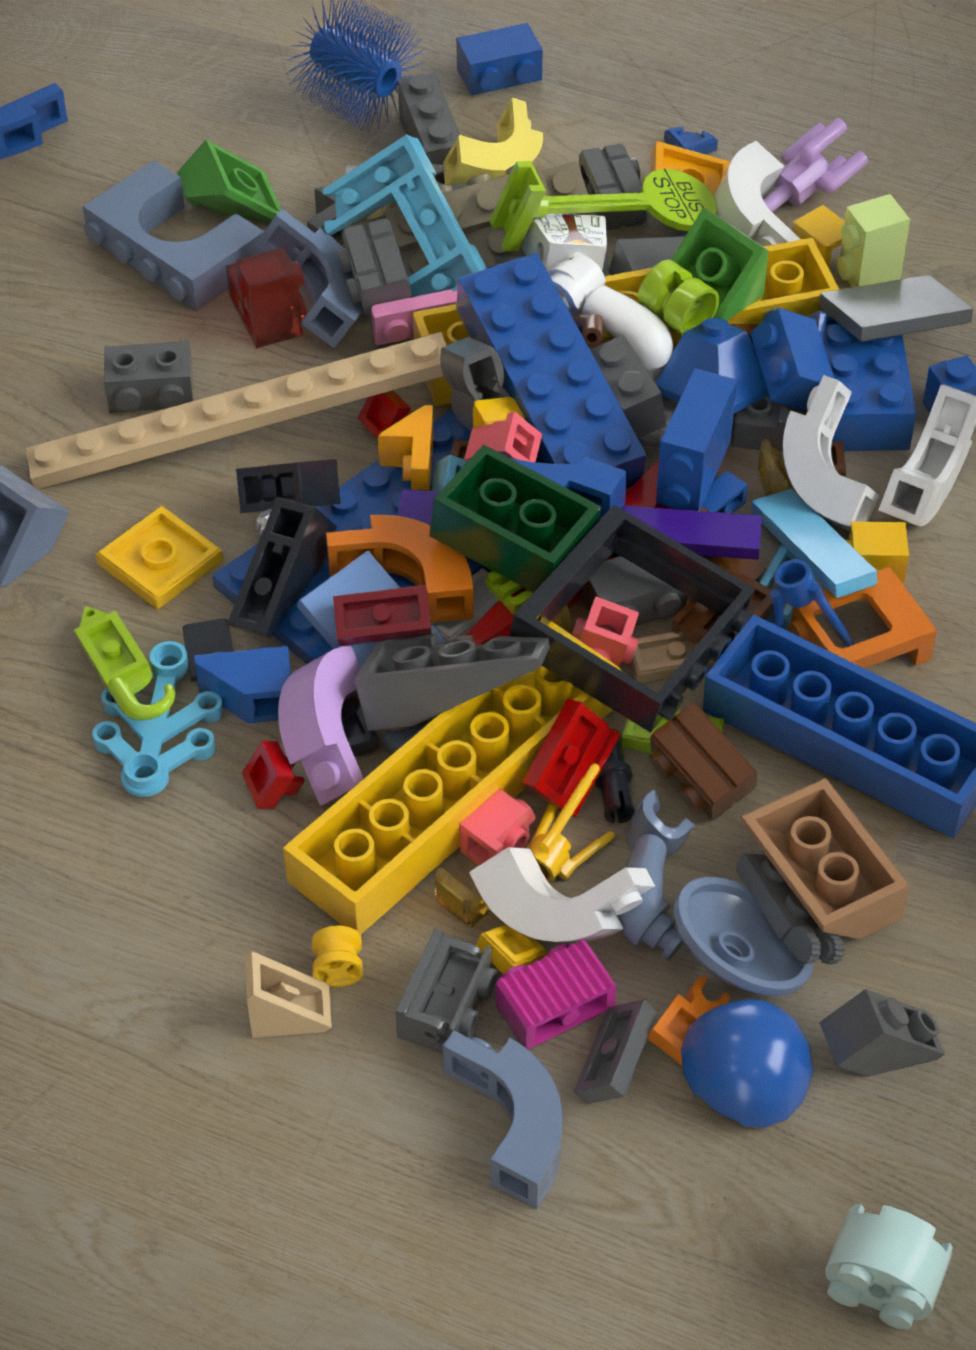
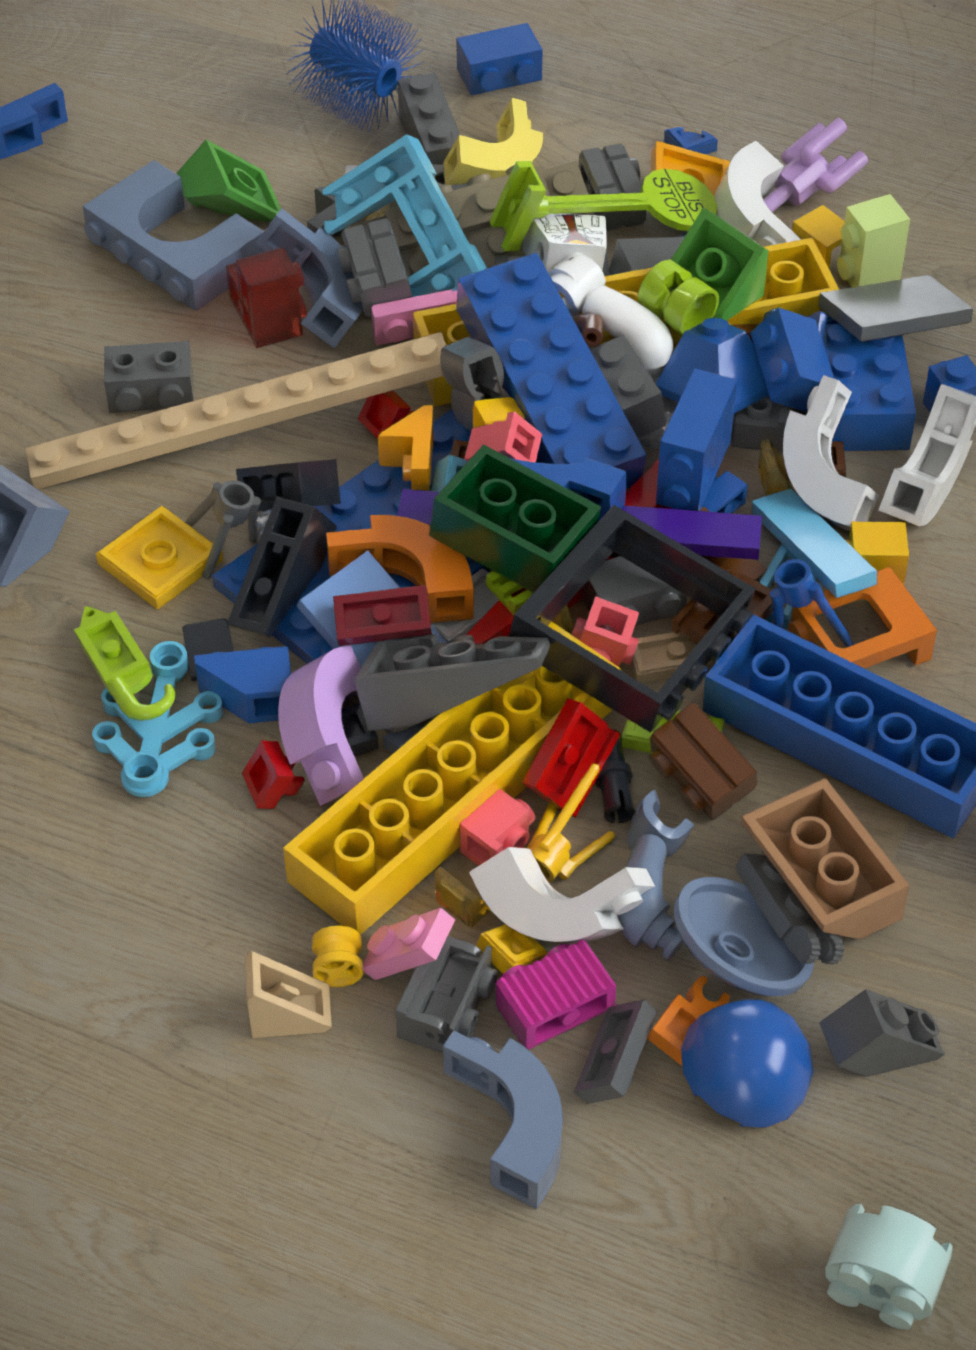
none -> dark grey plant [185,481,261,579]
none -> bright pink plate [363,908,455,980]

